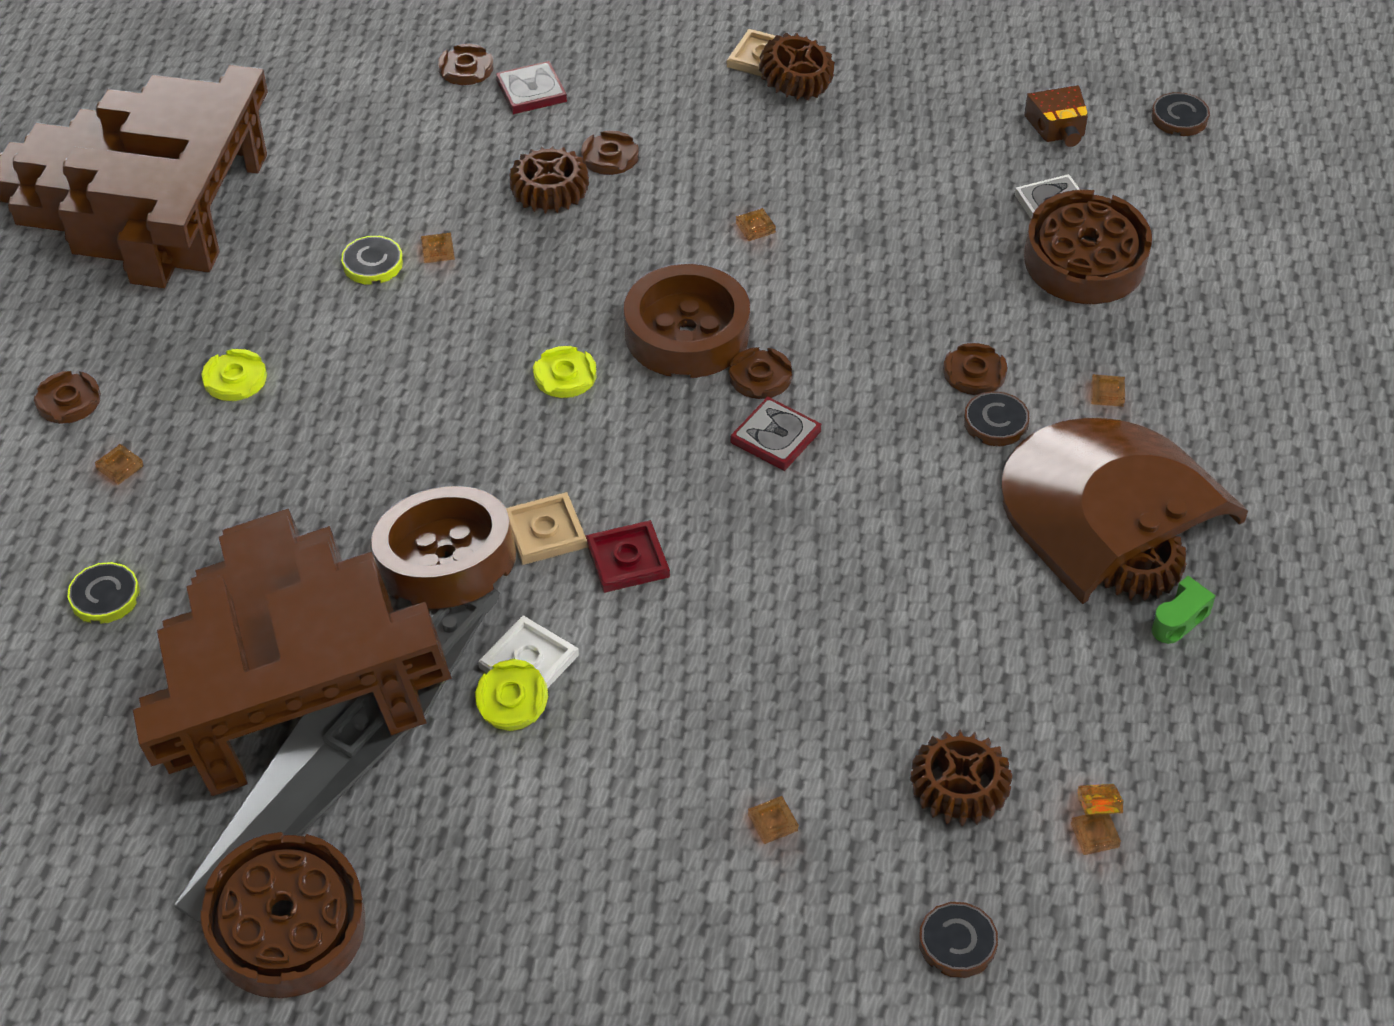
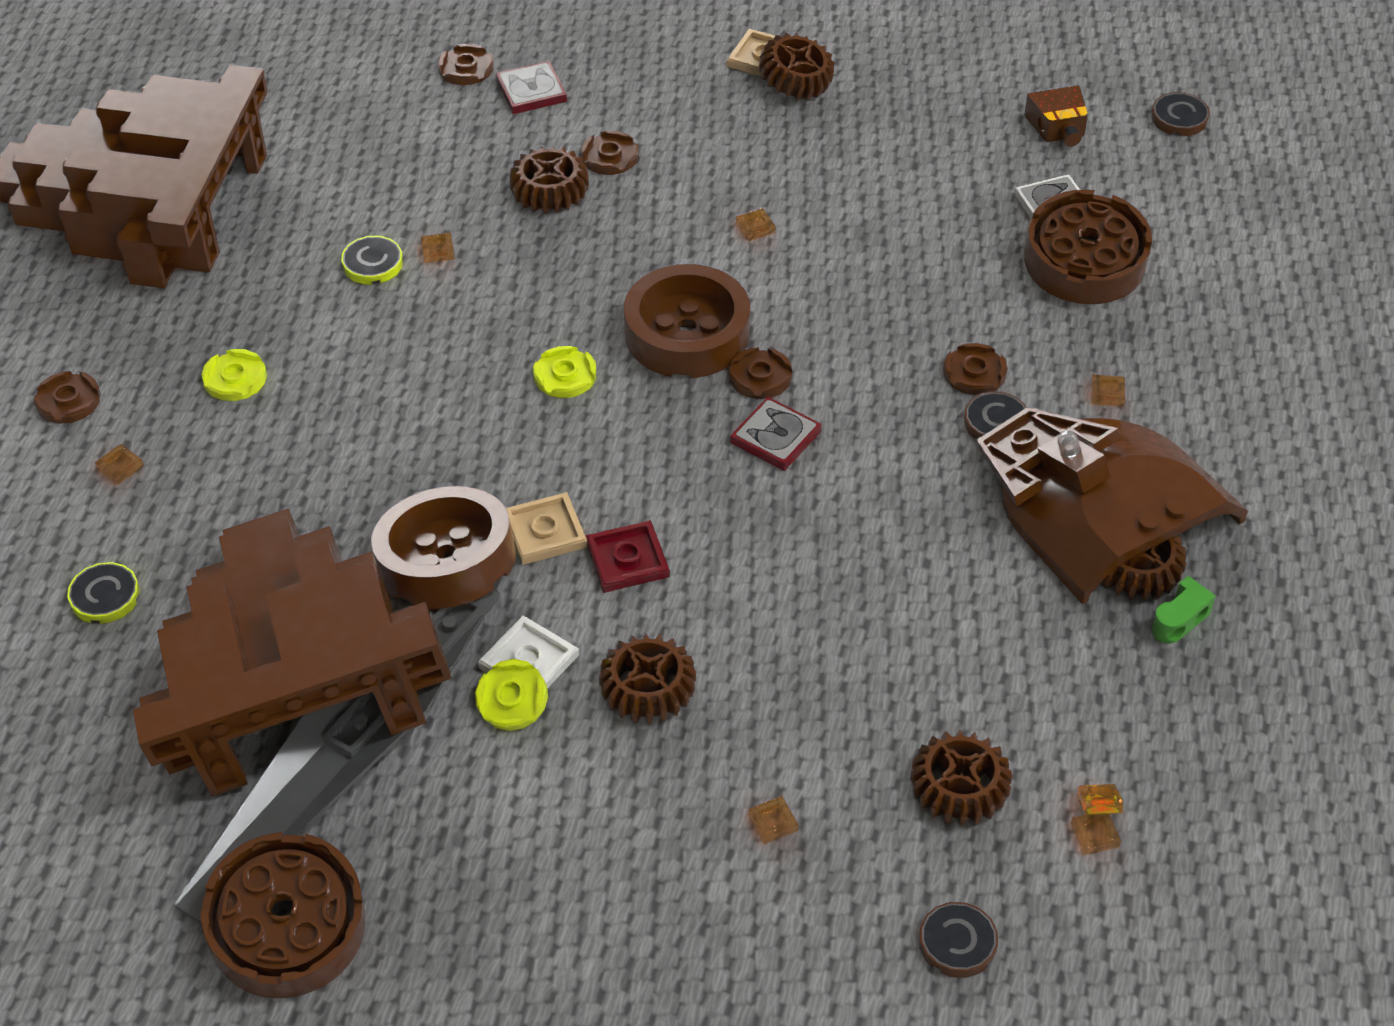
none -> reddish brown gear [599,633,696,725]
none -> reddish brown wing [977,407,1120,506]
none -> reddish brown piece [1038,430,1111,494]

